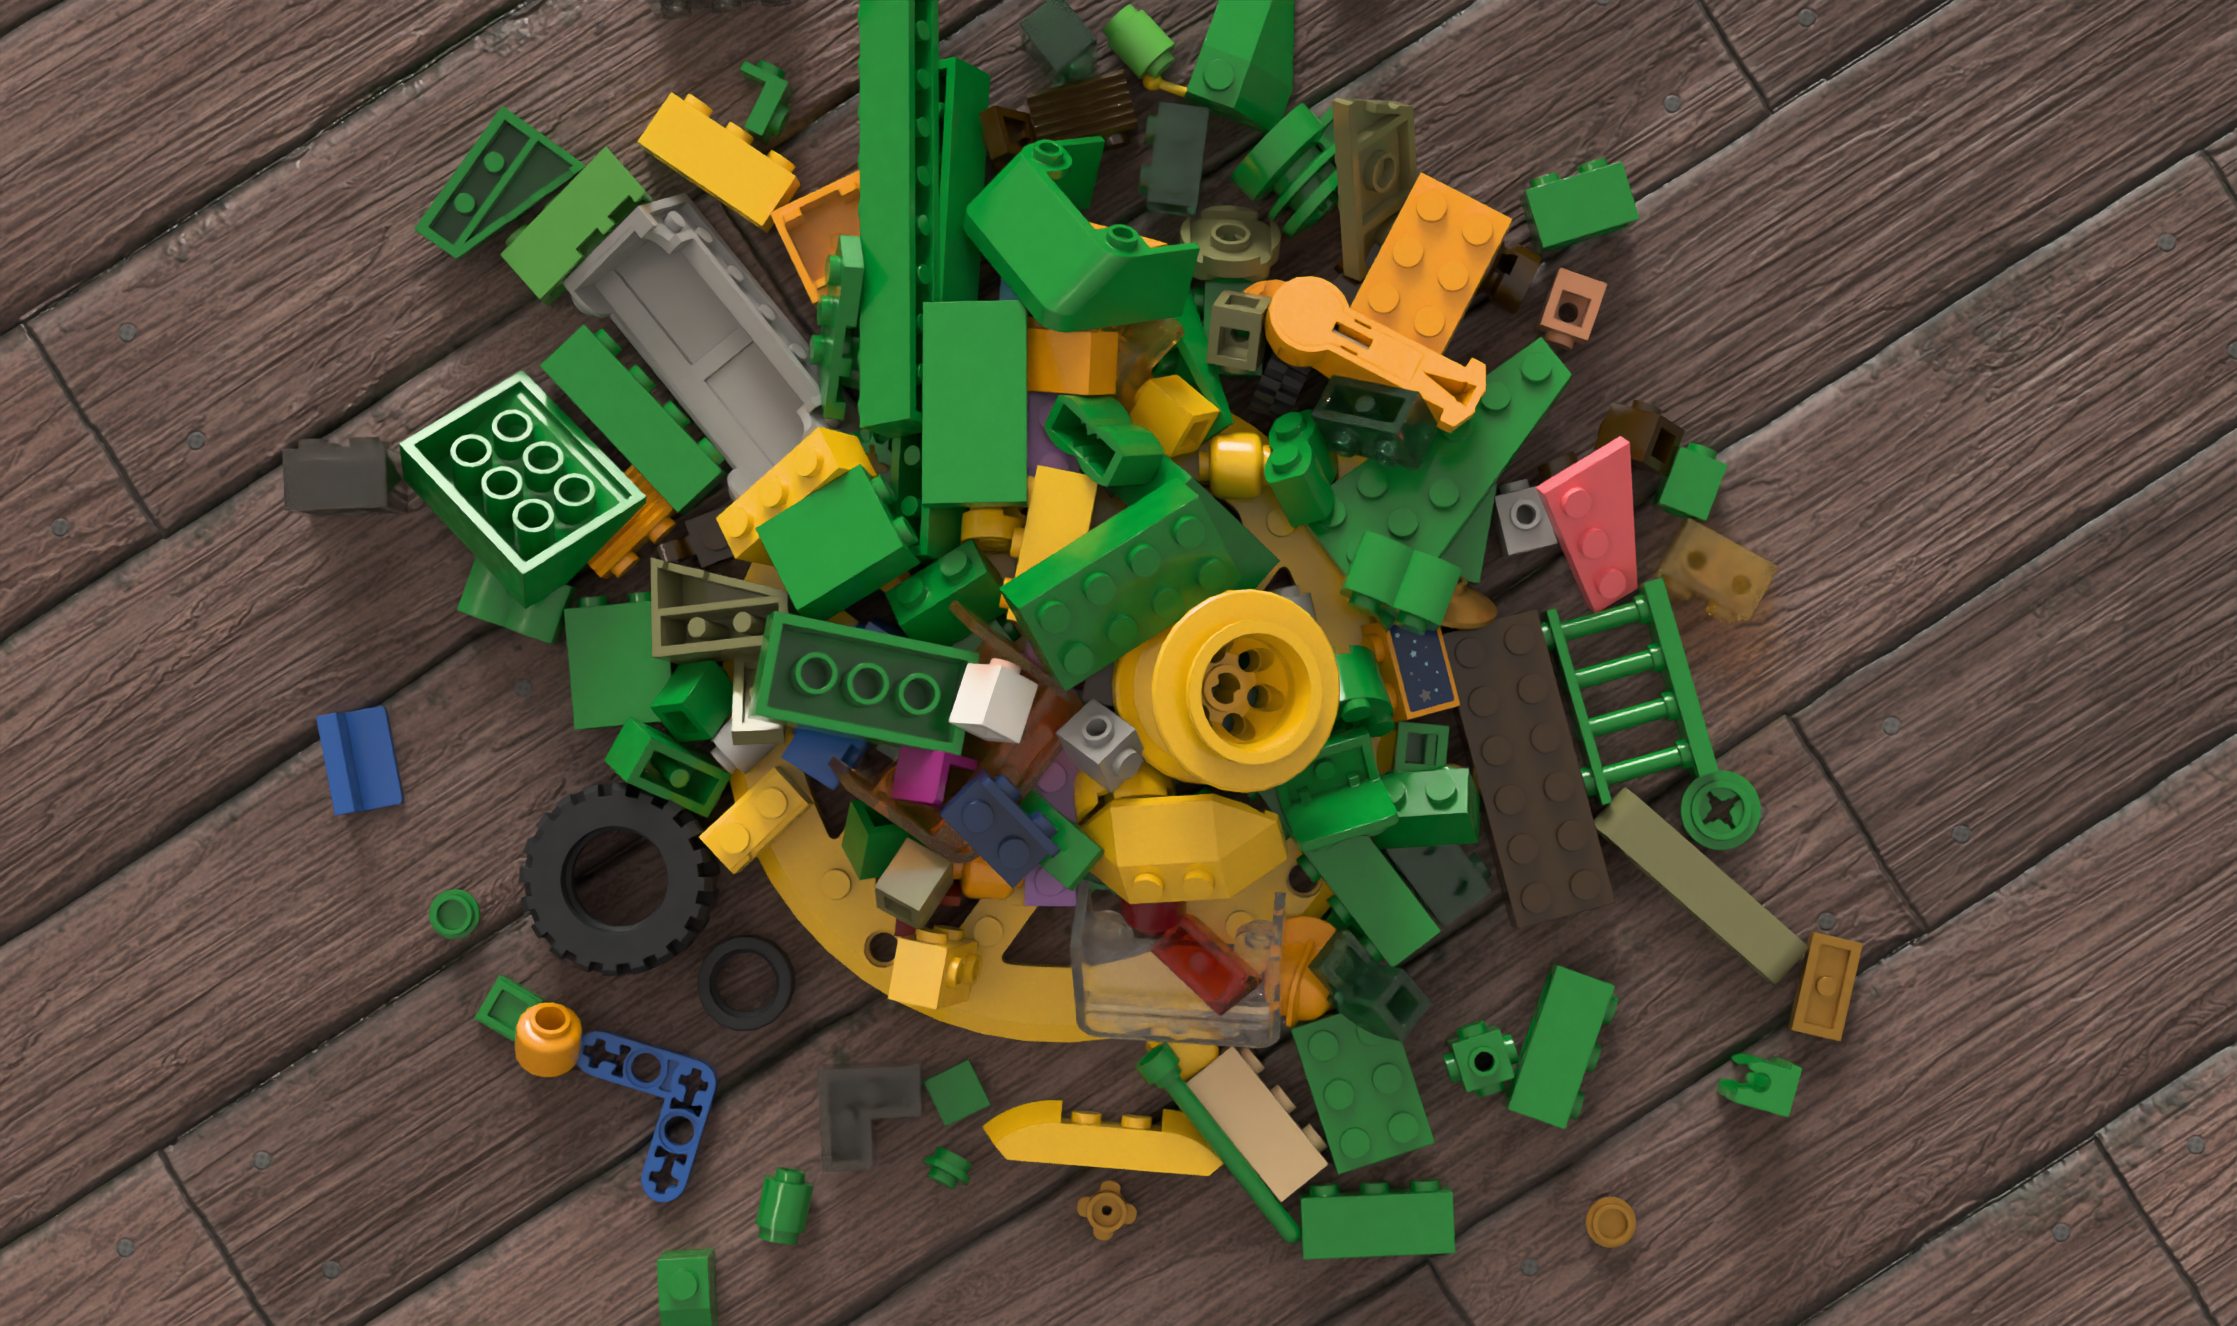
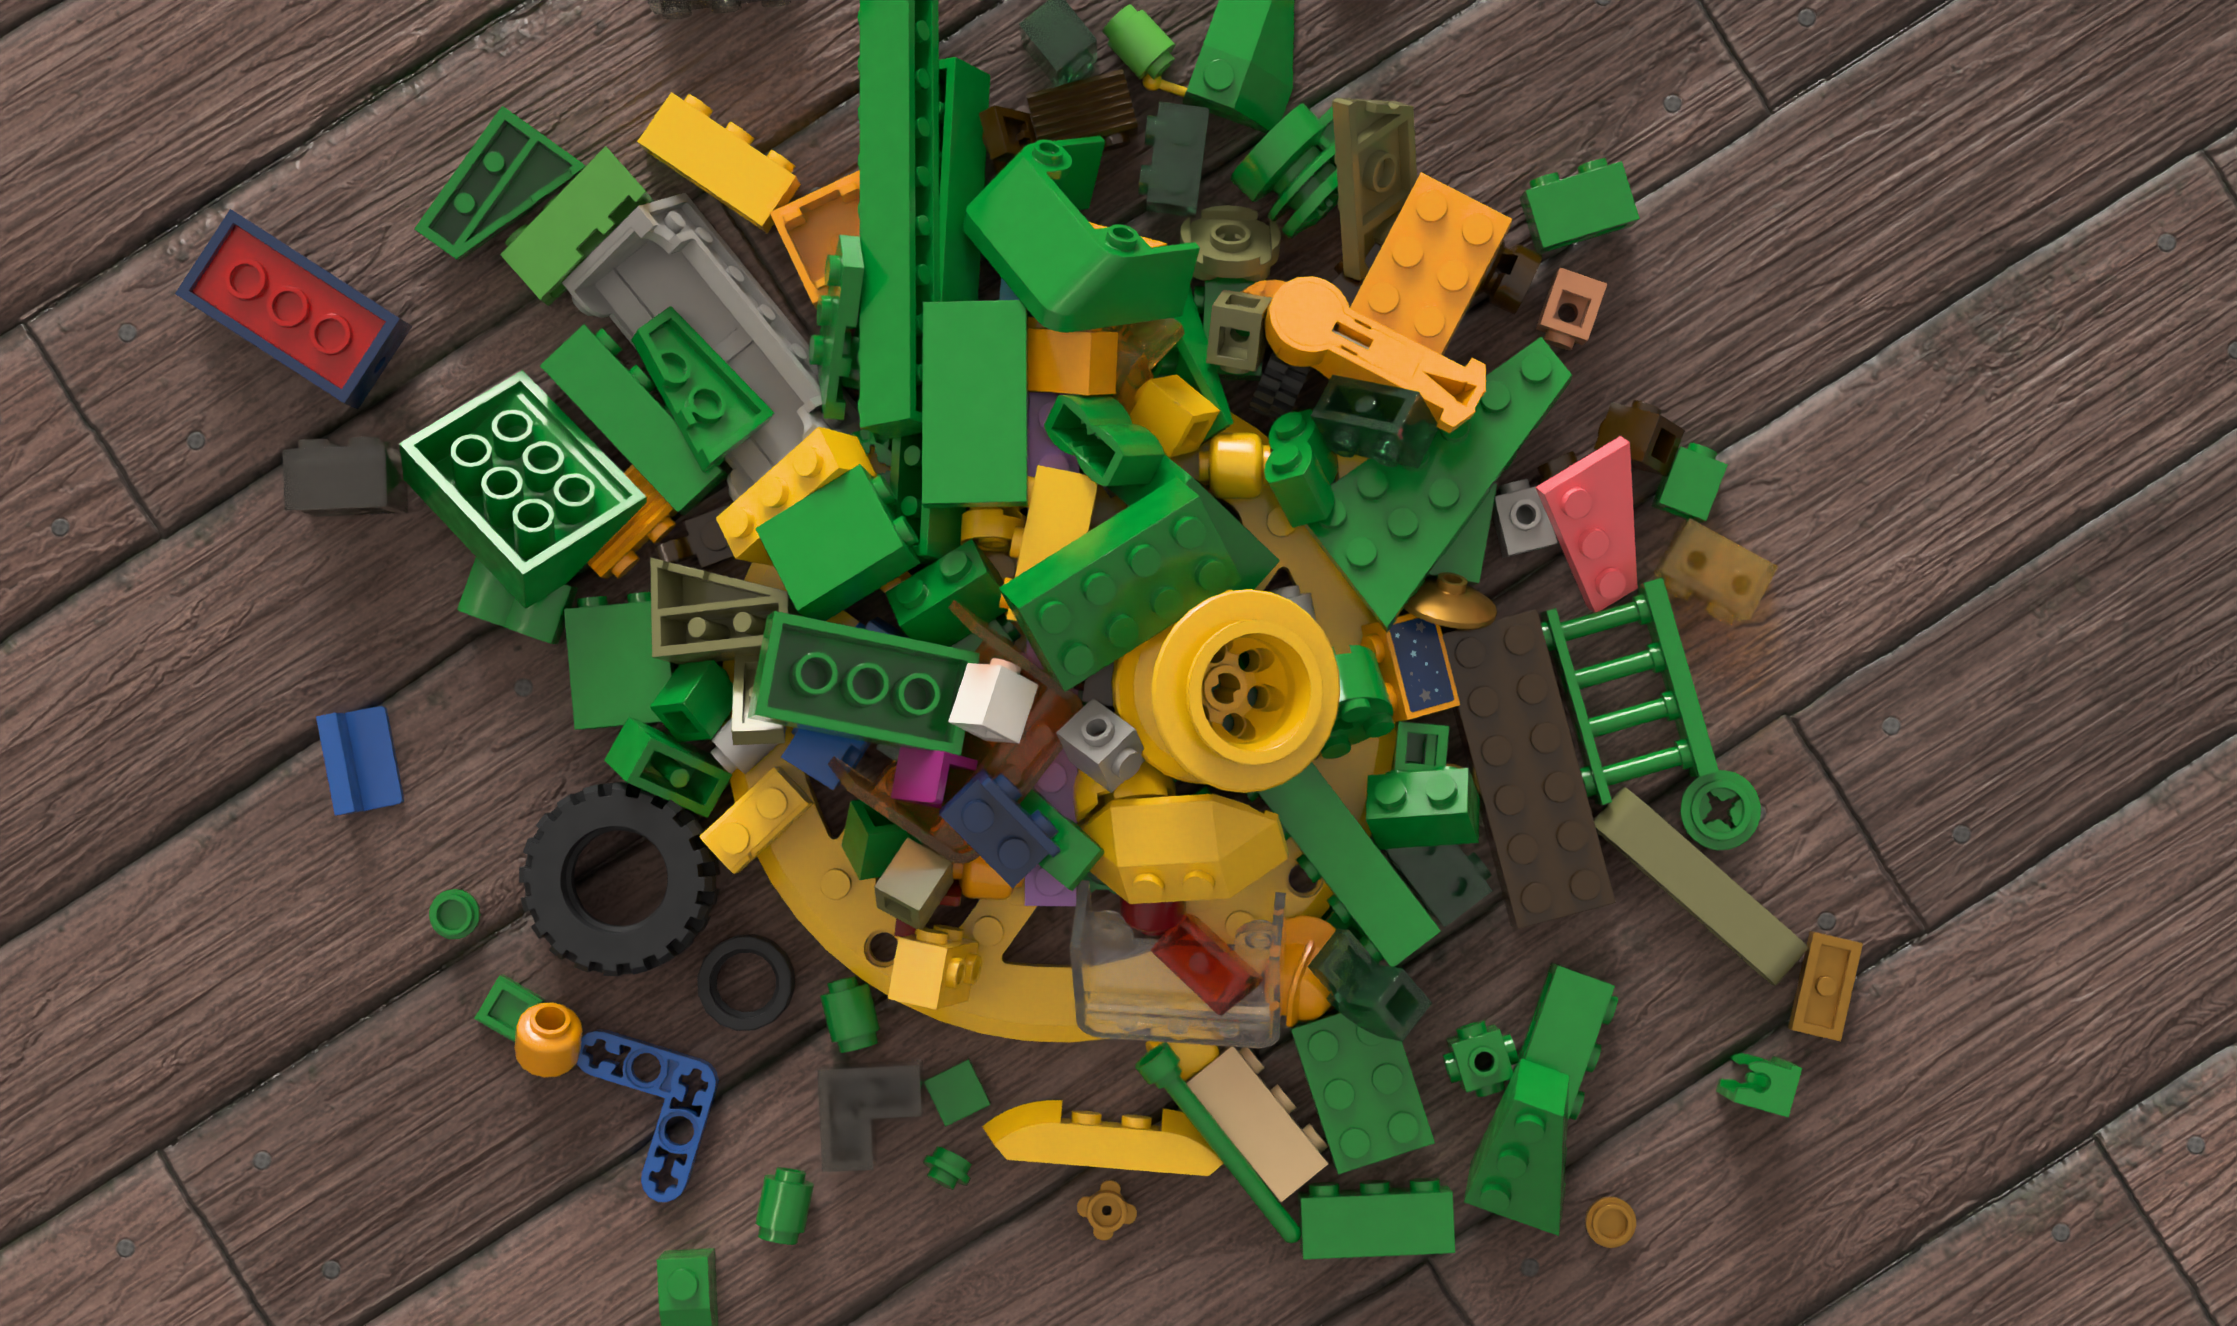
green bracket [740,60,793,145] -> none
green bracket [1275,725,1399,852] -> none
green brick [1340,531,1462,635] -> none
none -> red brick [175,209,412,409]
none -> green wing [631,306,775,473]
none -> green brick [820,976,880,1053]
none -> green wedge [1464,1058,1570,1236]

